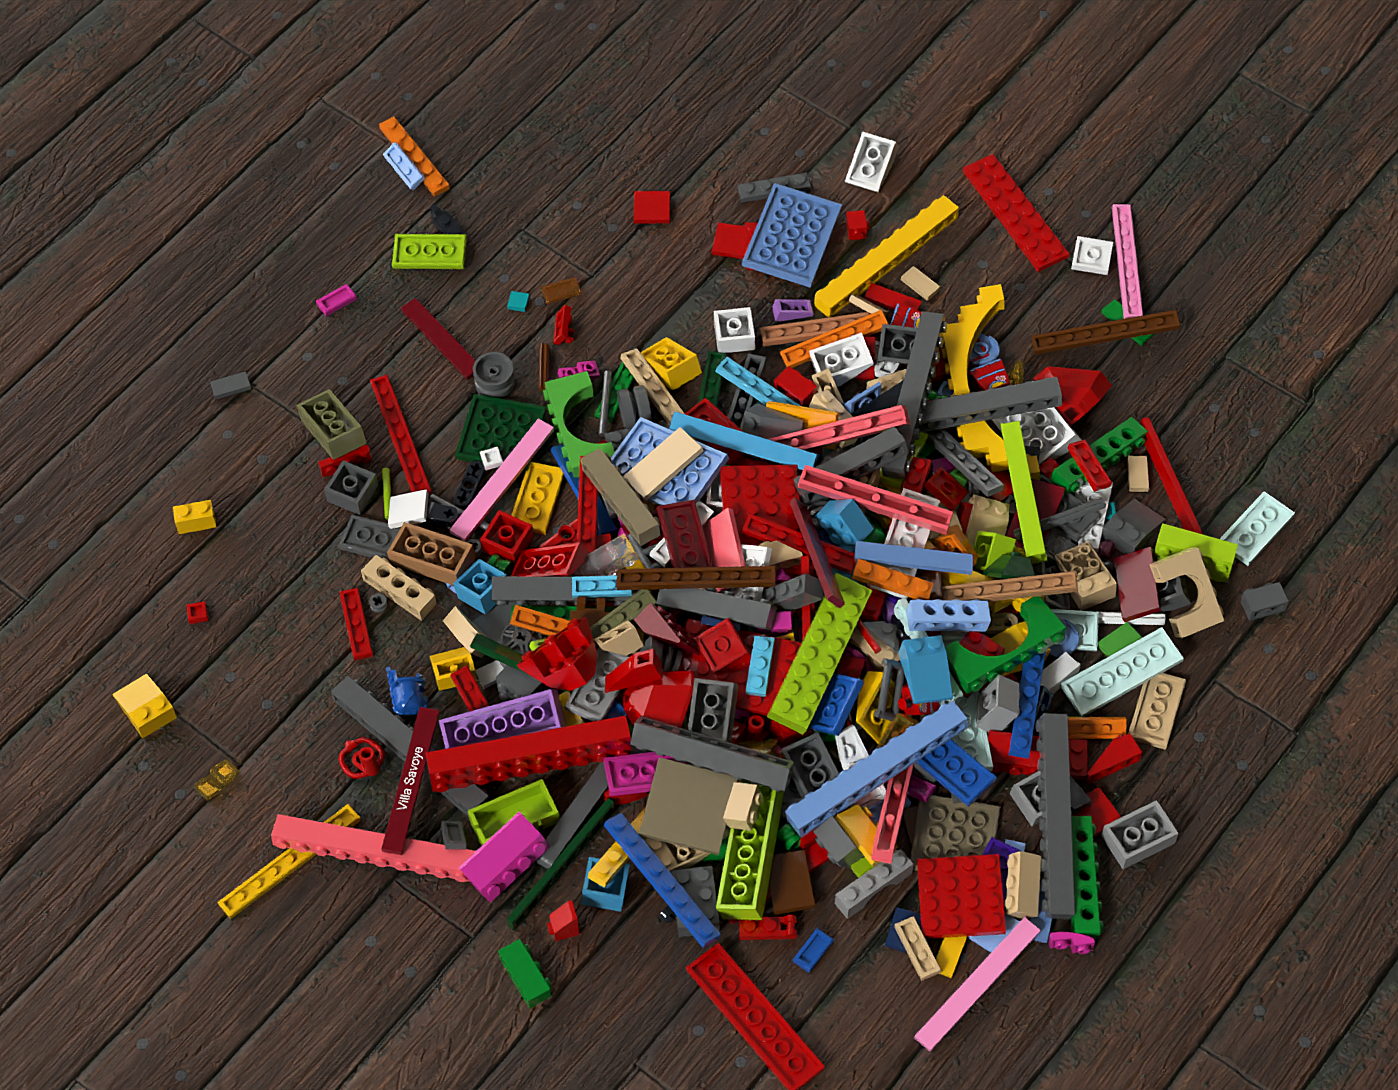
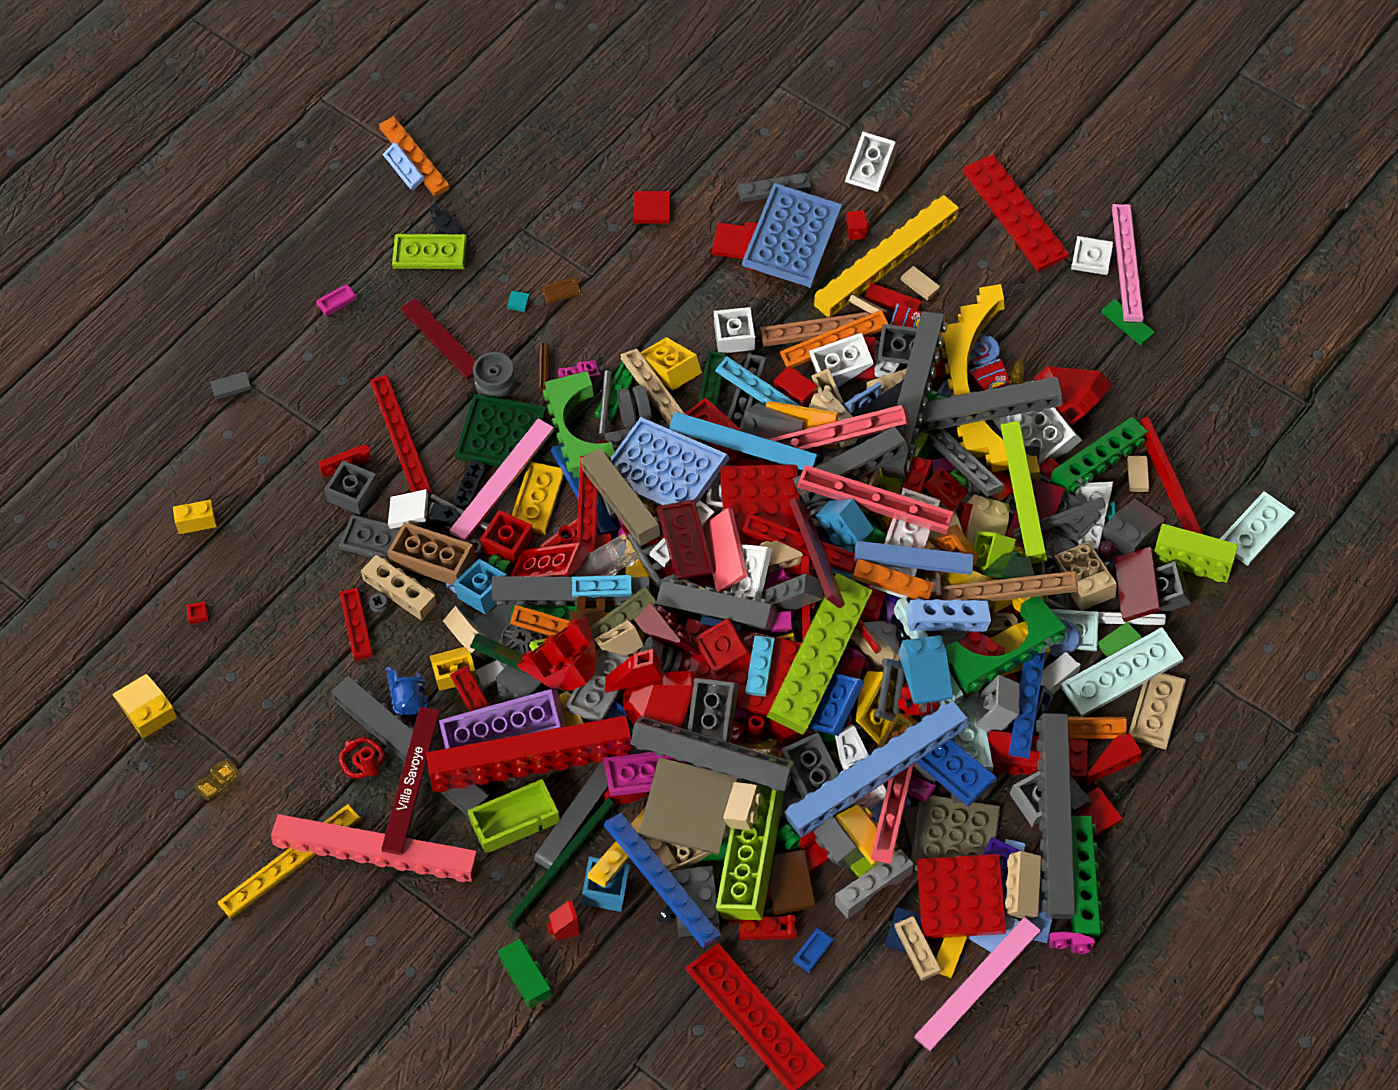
olive brick [297,389,367,460] -> none
lime bar [382,468,391,520] -> none
dark grey tile [441,821,466,849] -> none
dark pink slope [459,812,550,903] -> none
white tile [480,447,503,470] -> none
red plate [553,305,575,345] -> none
reddish brown plate [616,566,776,590] -> none
tan tile [623,427,704,501] -> none
medium lavender slope [772,299,813,321] -> none
reddish brown plate [1031,310,1180,355] -> none
red tile [1067,439,1112,492] -> none
light grey brick [1102,800,1178,869] -> none
tan arch [1149,548,1224,638] -> none
dark grey brick [1240,582,1289,621] -> none

